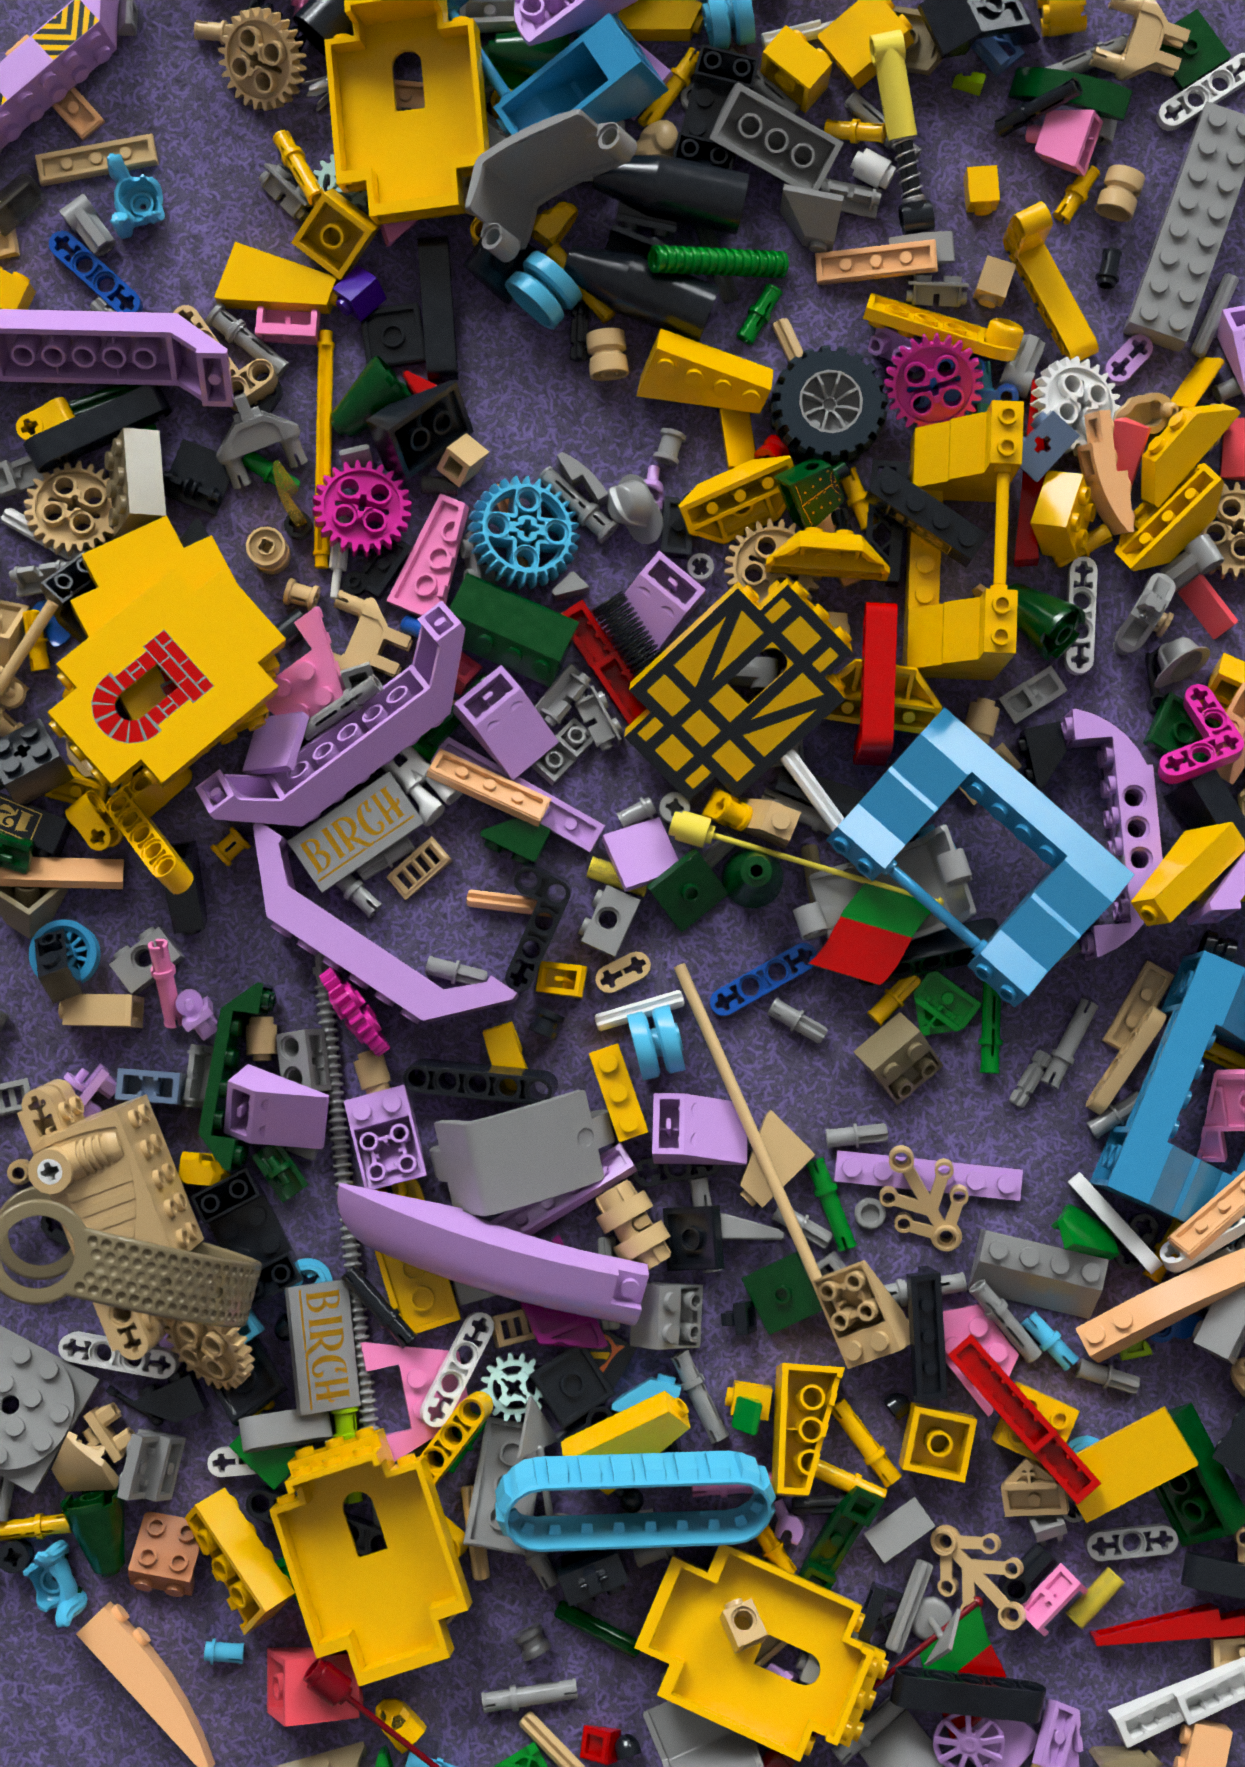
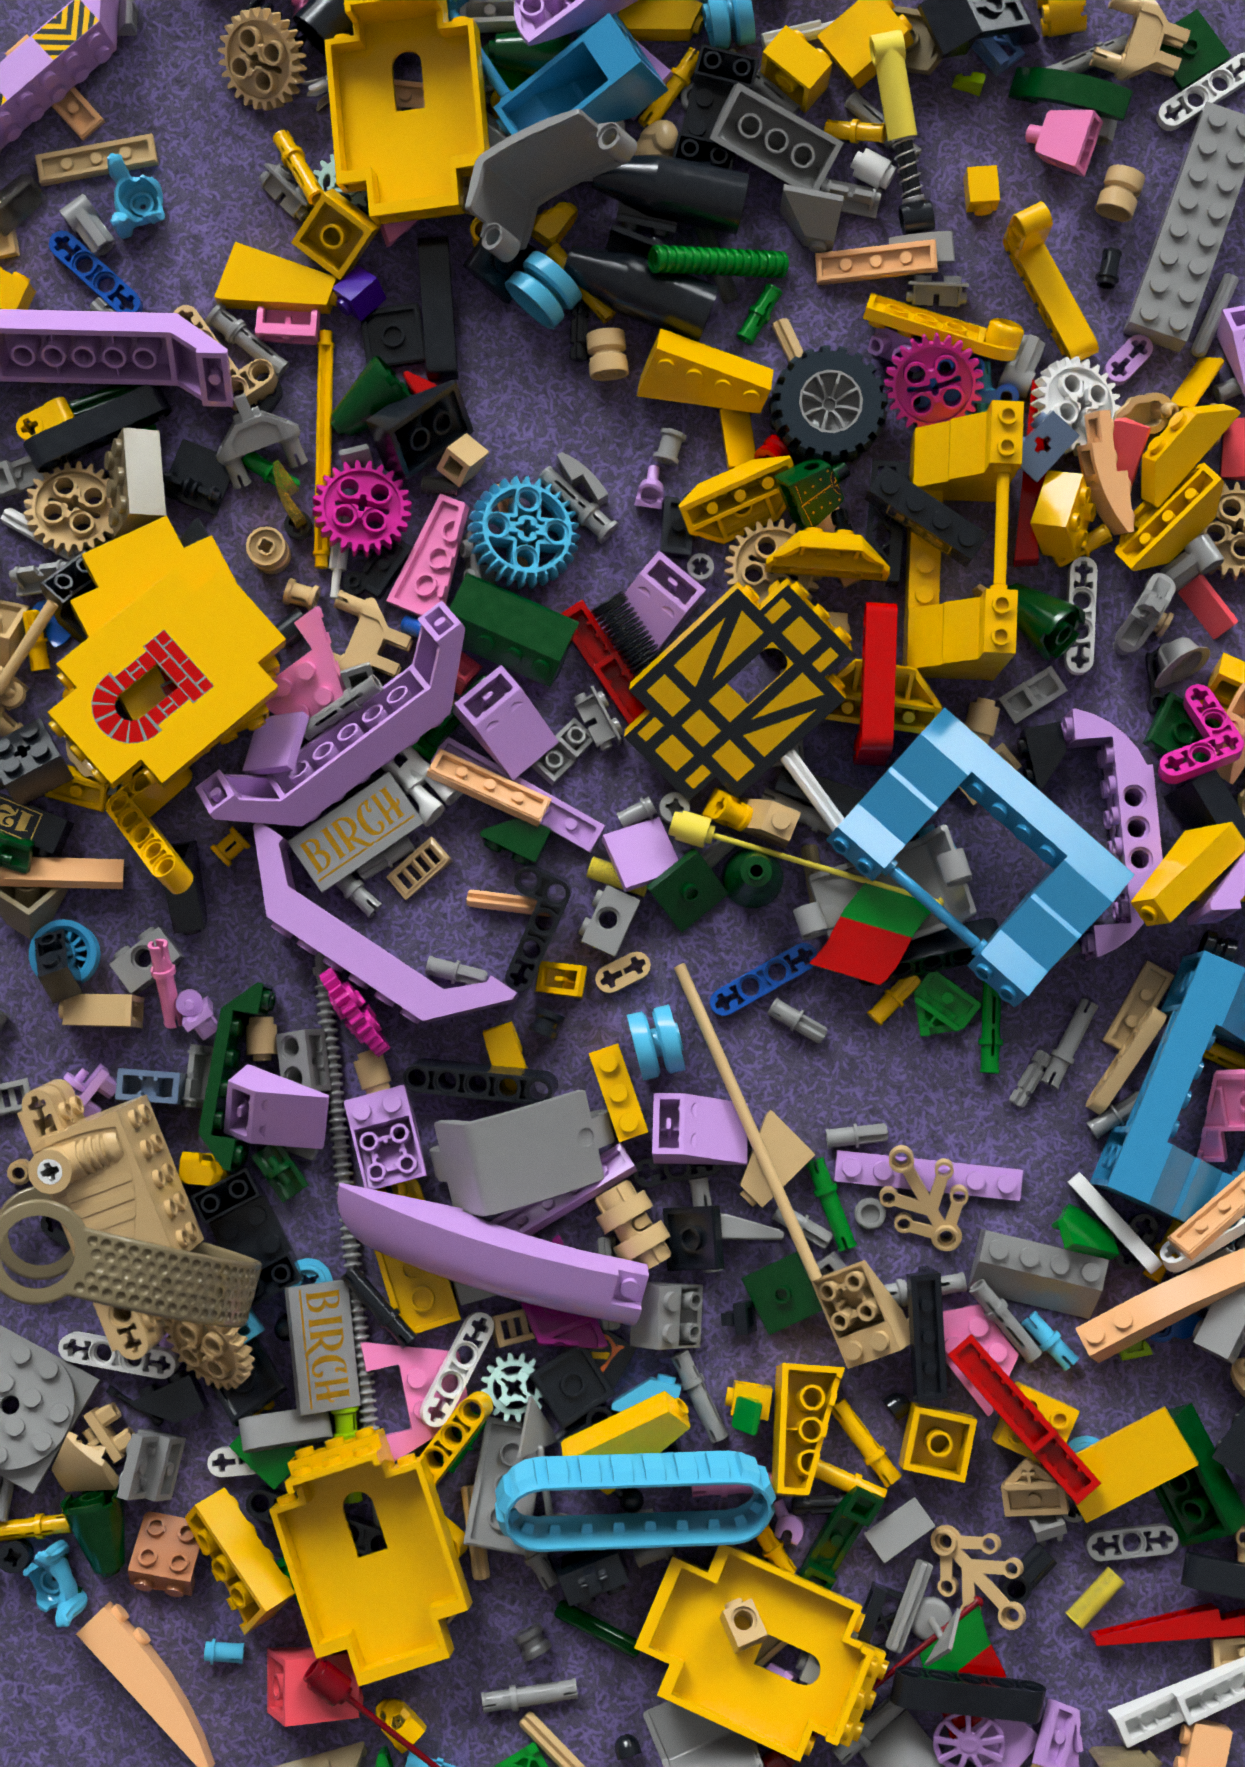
yellow piece [65,790,124,851] -> none
tan pin [194,20,229,45] -> none
light grey hinge [534,663,591,728] -> none
light grey slope [552,571,590,601] -> none
red slope [580,1725,621,1765] -> none
white axle [595,990,685,1031] -> none
light grey piece [607,474,664,544] -> none
light grey piece [728,657,778,691] -> none
yellow pin [841,467,878,531] -> none
dark tan slope [853,1012,944,1105] -> none
tan brick [973,255,1016,308] -> none
black pin [995,77,1083,138] -> none
bright pink hinge [1021,1563,1089,1637] -> none
yellow pin [1053,165,1100,225] -> none
light grey axle [1075,1358,1140,1394] -> none

